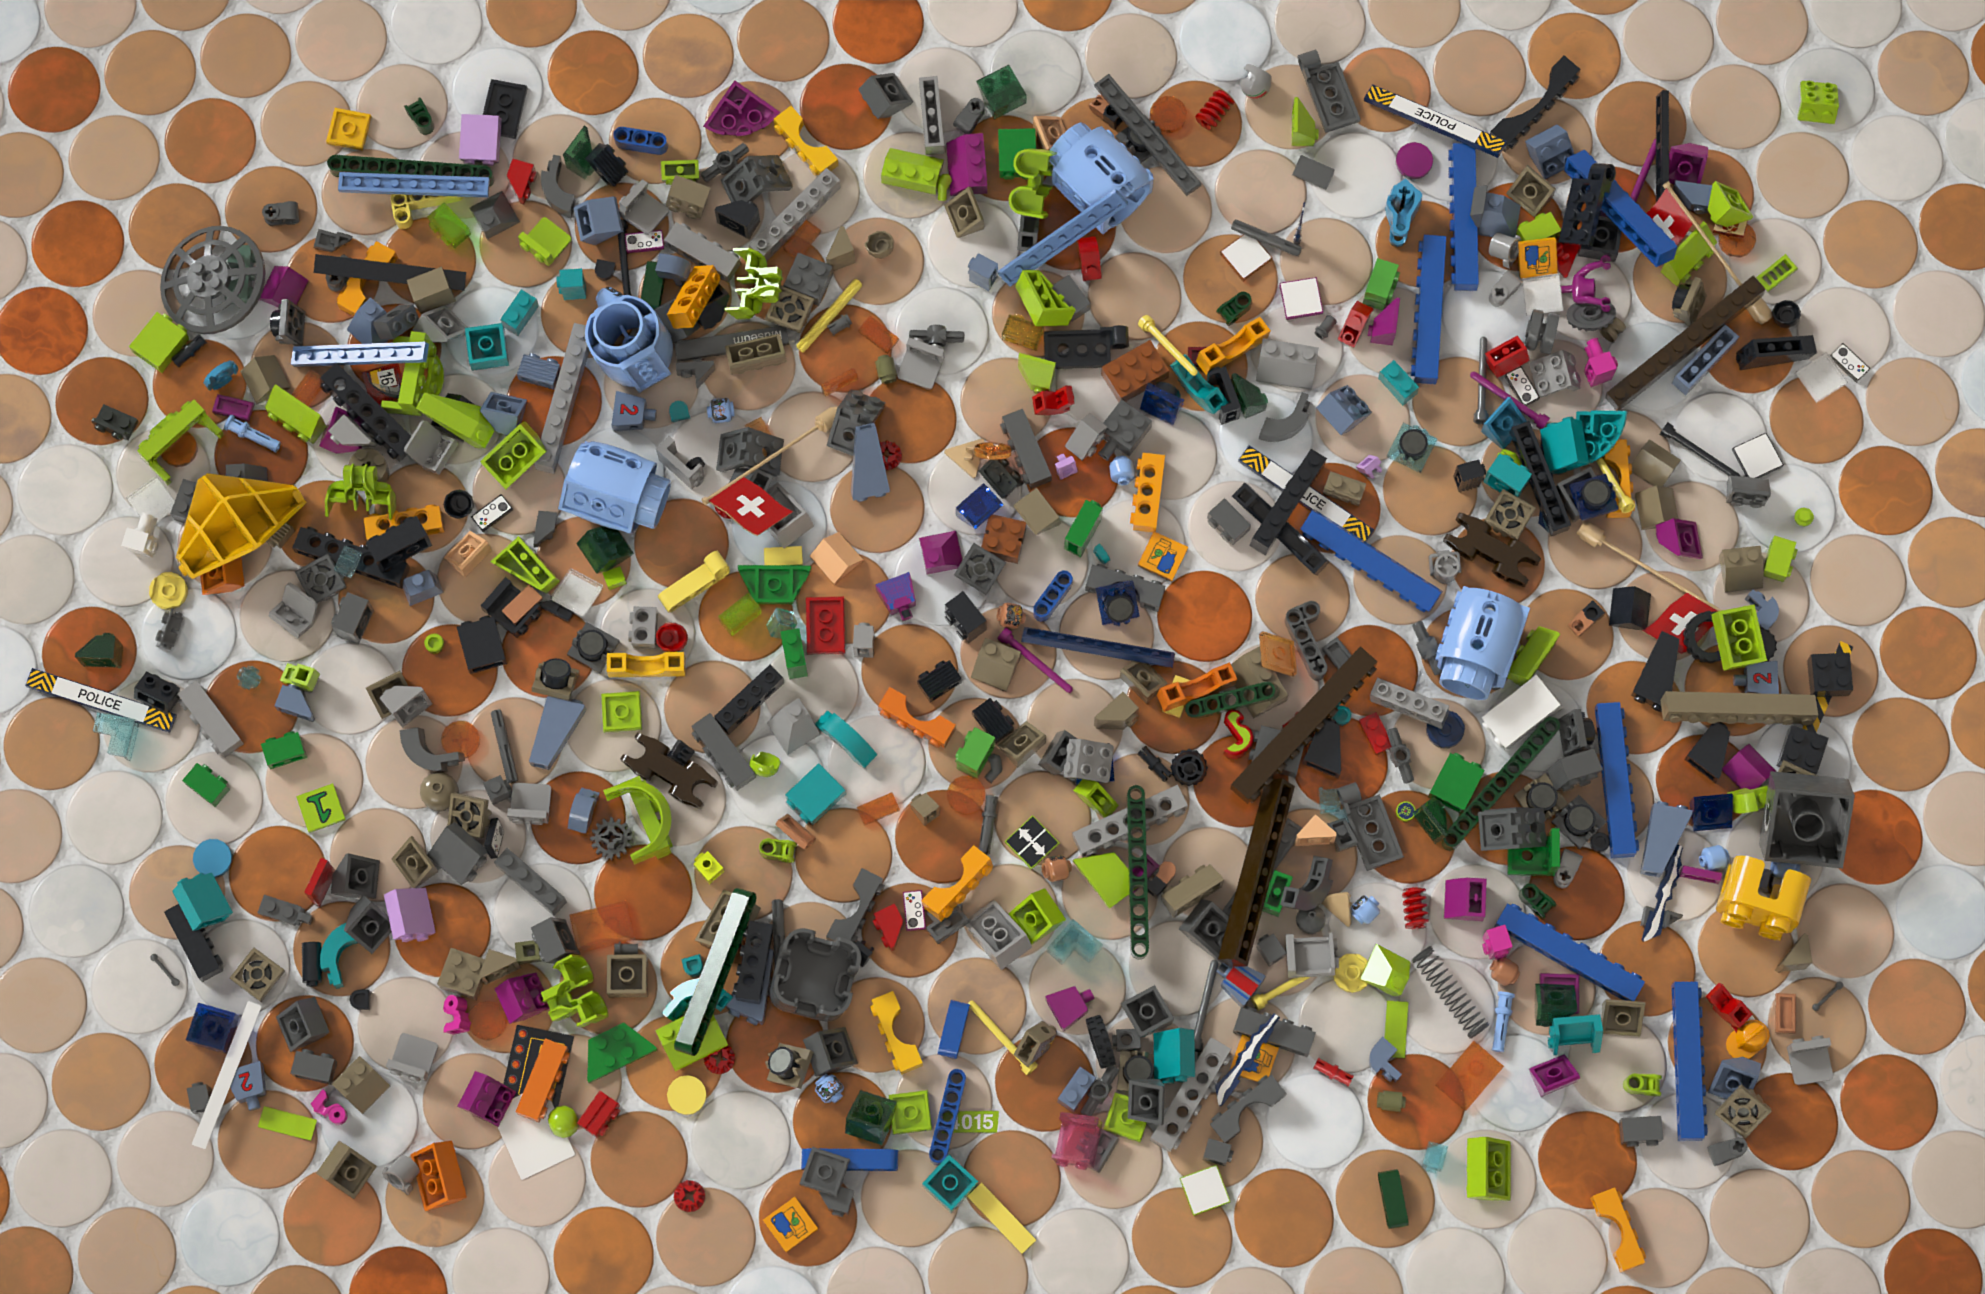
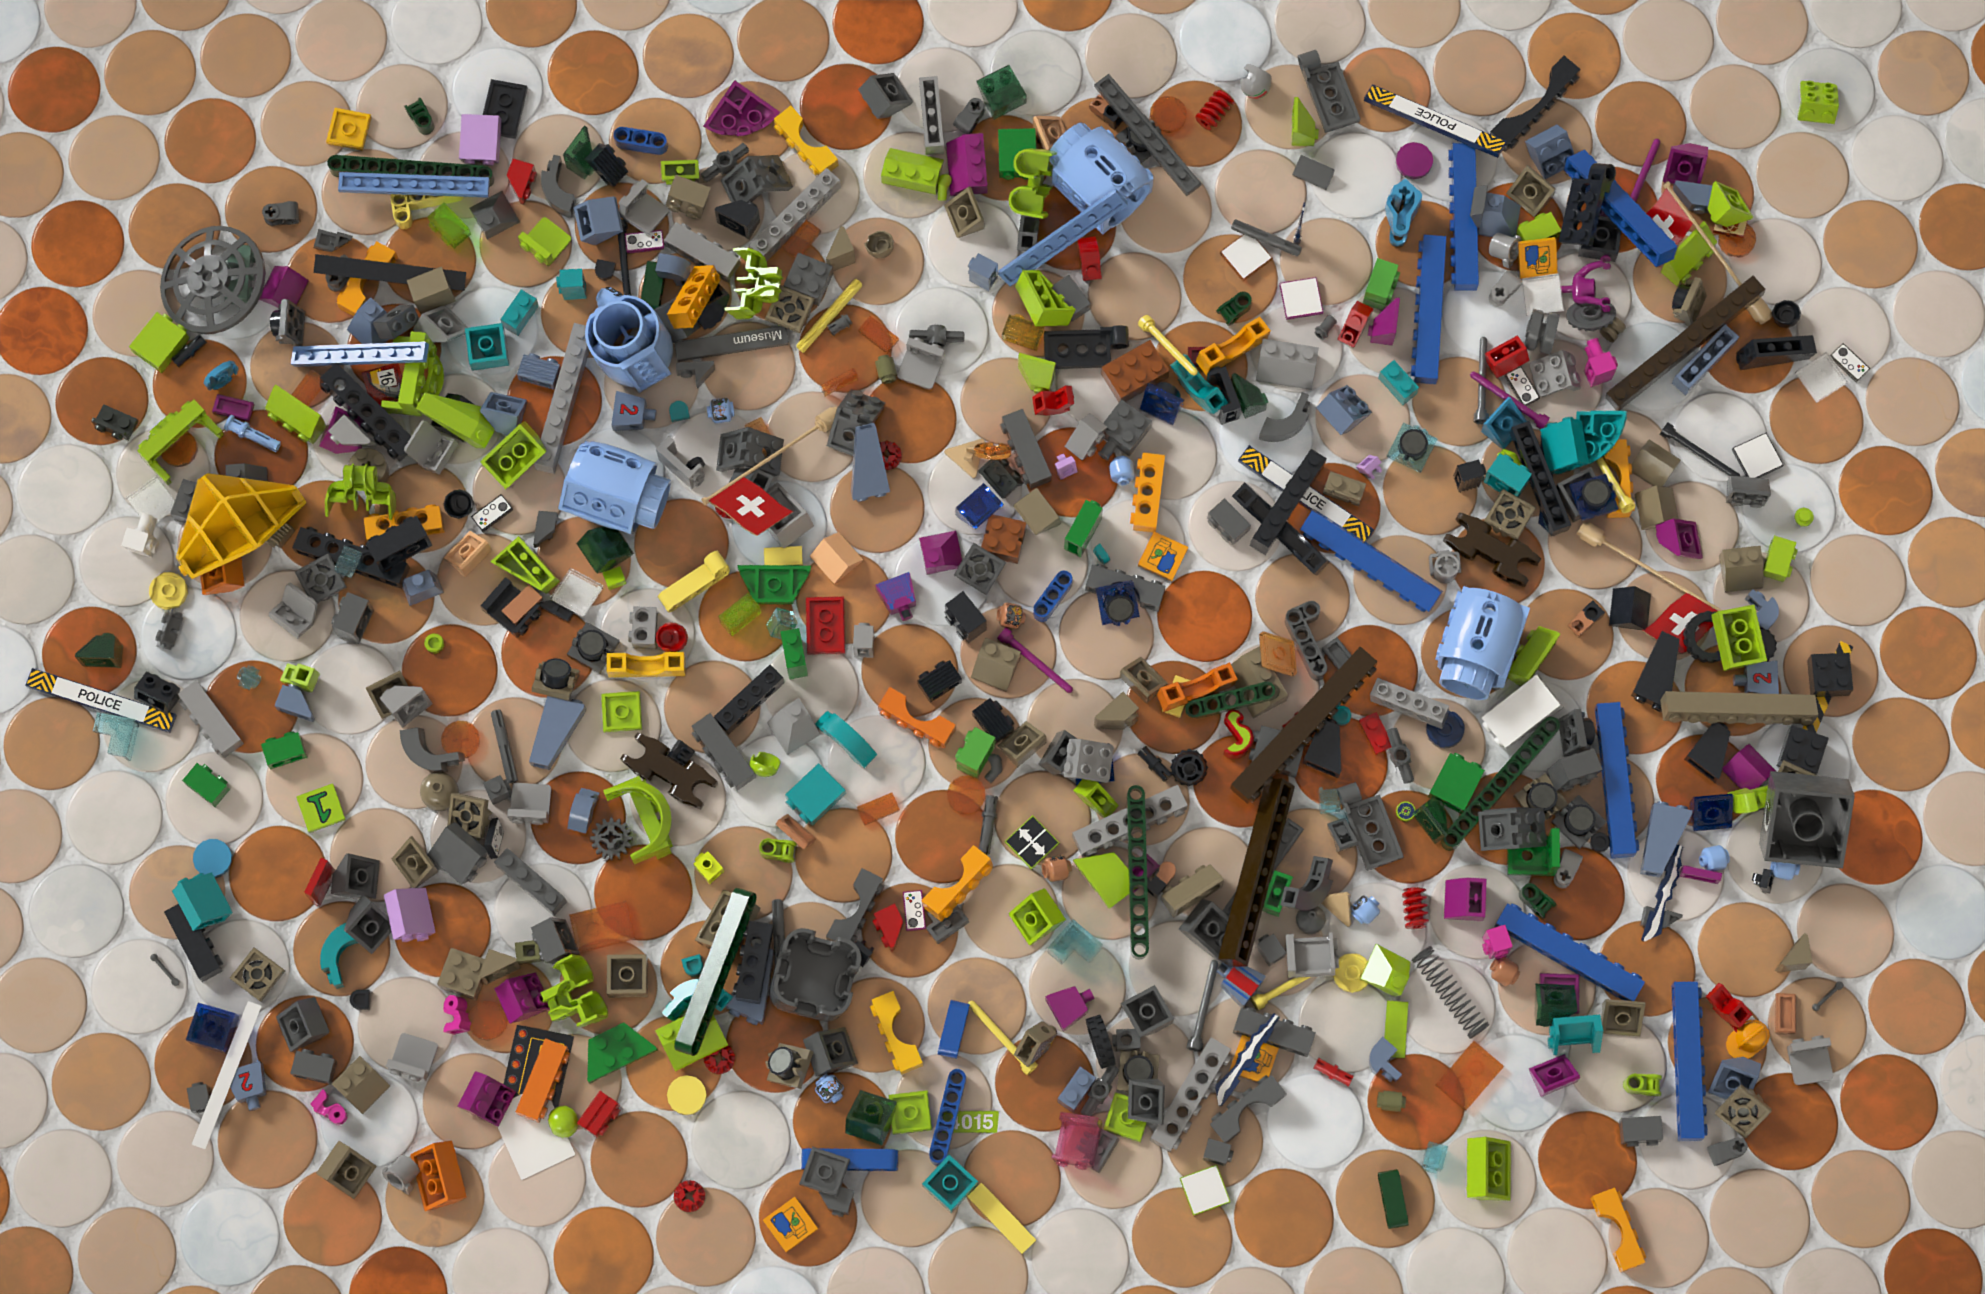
dark tan slope [240,355,291,404] -> none
dark grey hinge [257,895,313,926] -> none
lime sticker [258,1106,317,1141] -> none
black brick [302,942,322,987] -> none
black brick [457,616,507,674] -> none
dark grey pin [614,942,638,955] -> none
dark tan slope [725,334,787,375] -> none
dark tan slope [910,793,940,826] -> none
light grey slope [965,900,1032,970] -> none
dark blue tile [1021,627,1175,668] -> none
teal brick [1153,1028,1195,1084] -> none
light nougat slope [1295,815,1336,846] -> none
dark grey axle [1412,621,1442,675] -> none
light blue pin [1492,991,1515,1052] -> none
red piece [1556,243,1579,278] -> none
black tile [1656,90,1669,203] -> none
yellow piece [1716,856,1811,940] -> none
lime slope [1756,254,1798,292] -> none

